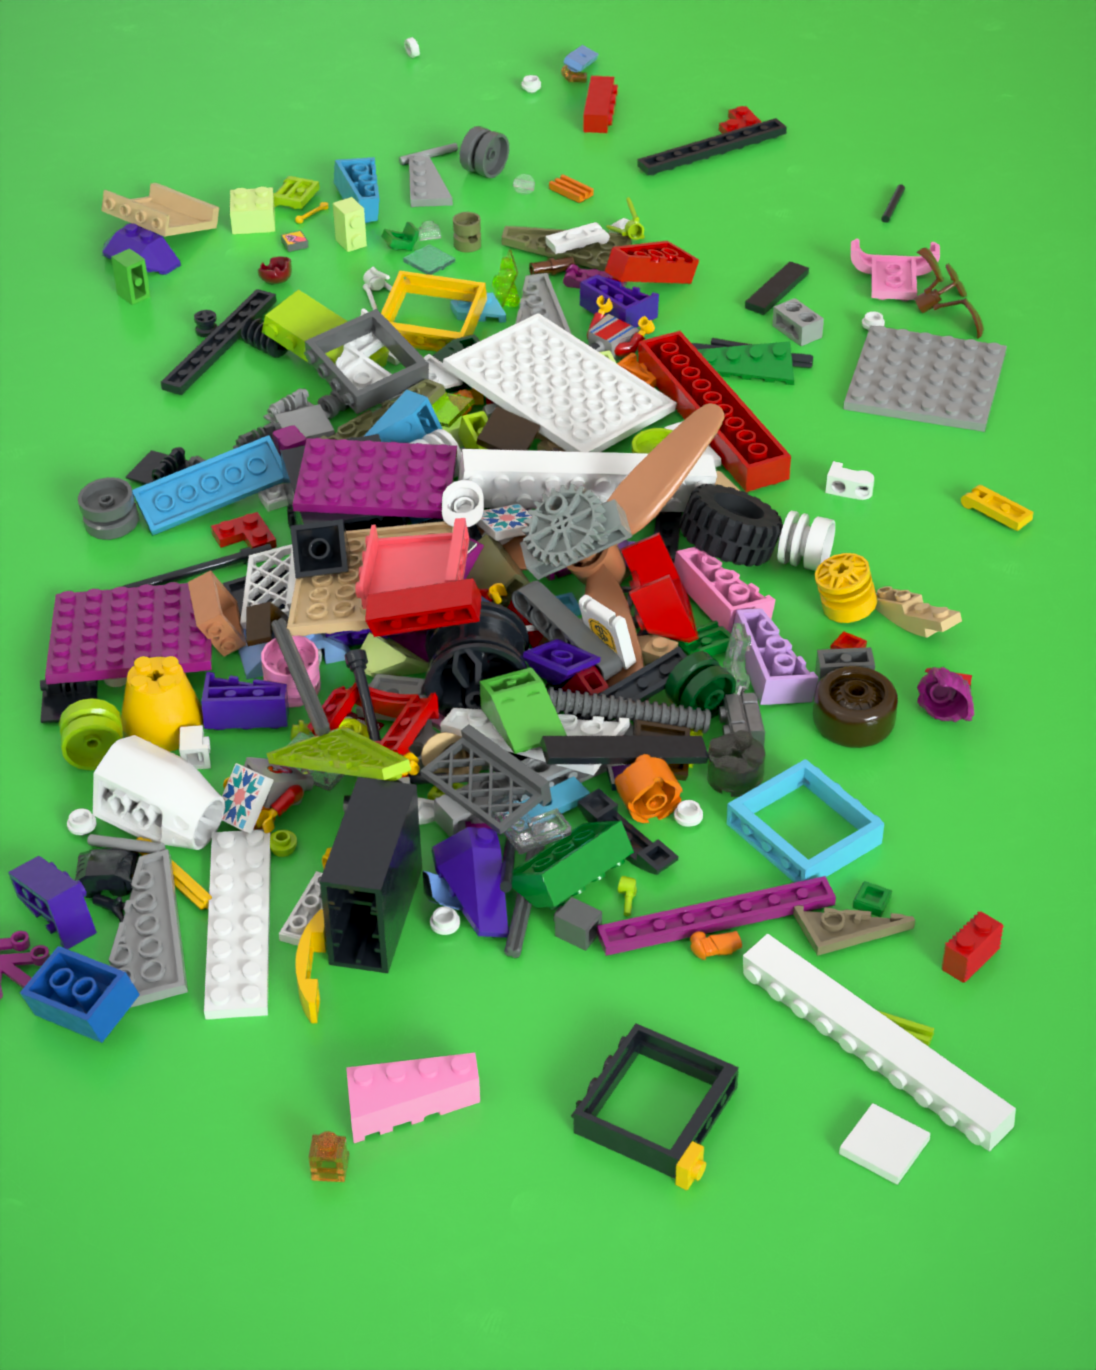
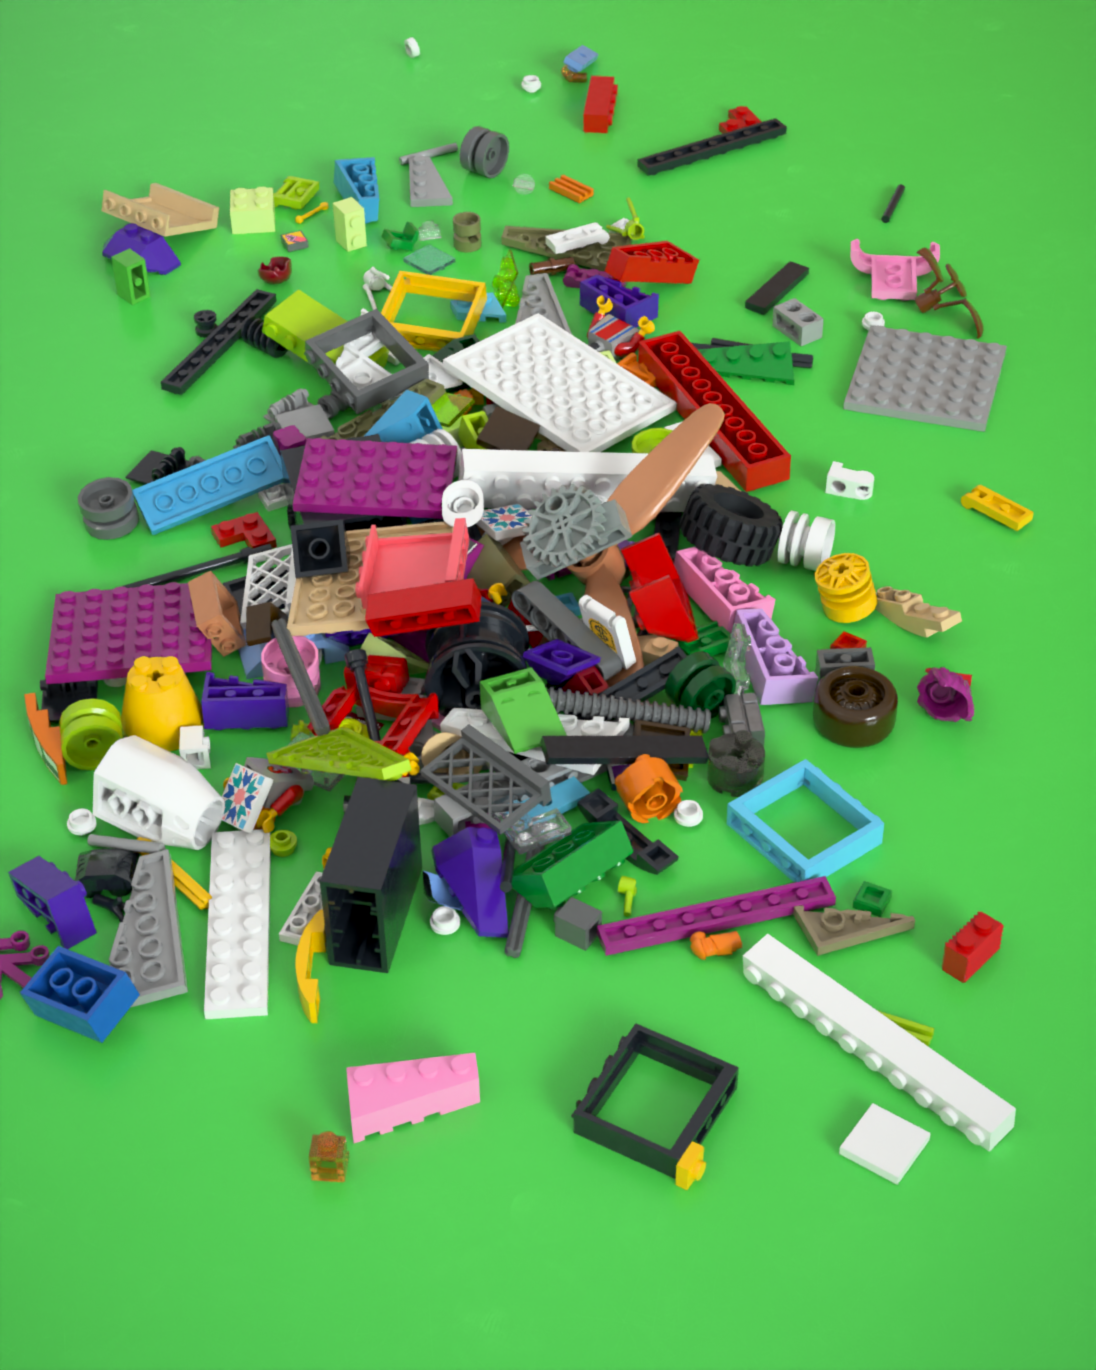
none -> orange slope [24,693,67,785]
none -> red brick [344,655,410,694]

